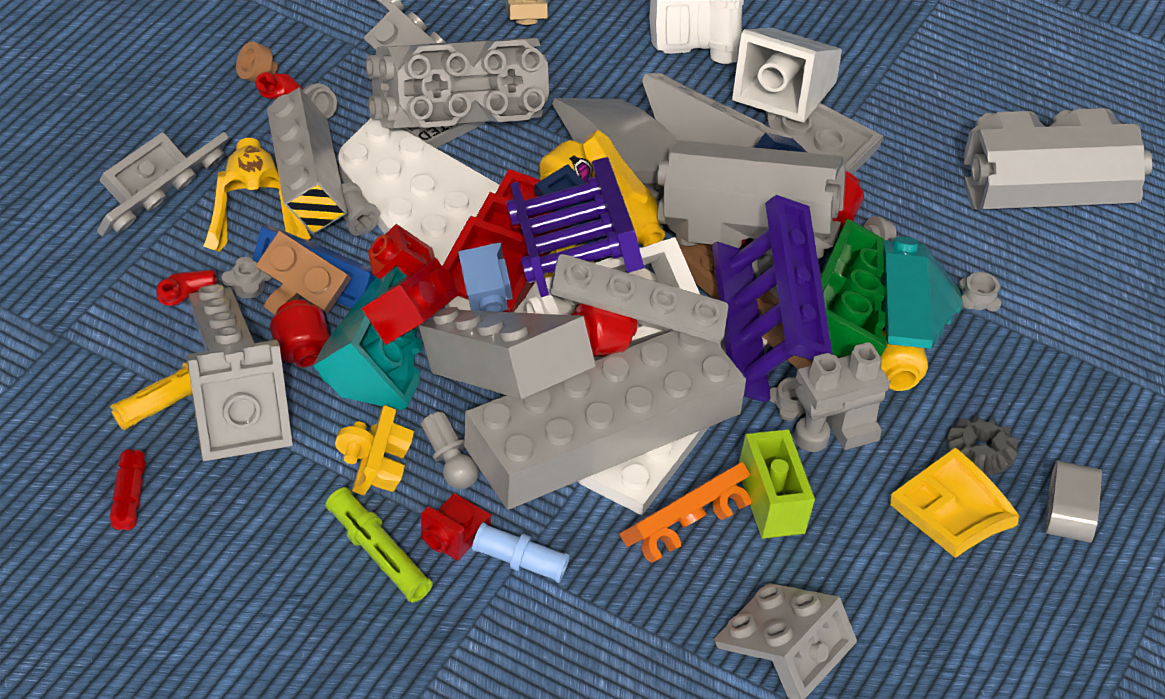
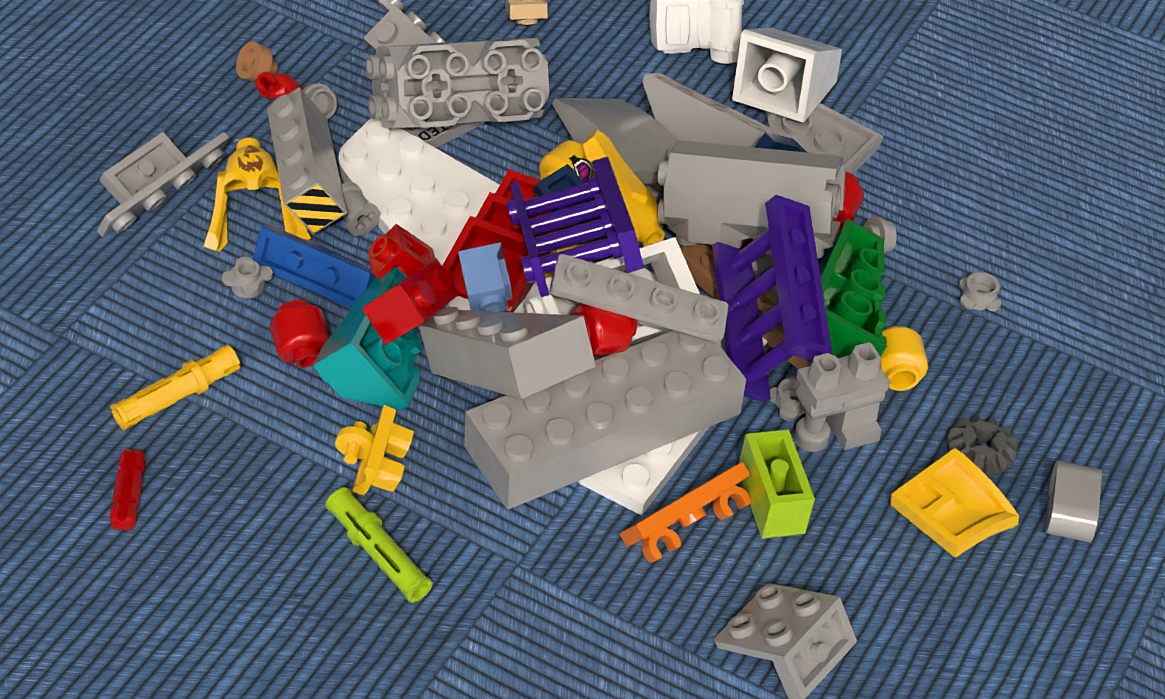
red arm [156,269,218,306] -> none
light grey bracket [186,284,293,462] -> none
medium nougat plate [256,231,352,315] -> none
light grey axle [421,411,479,489] -> none
red bracket [421,493,491,561] -> none
light blue pin [472,522,570,583] -> none
teal wedge [881,237,963,349] -> none
light grey brick [964,108,1152,210] -> none

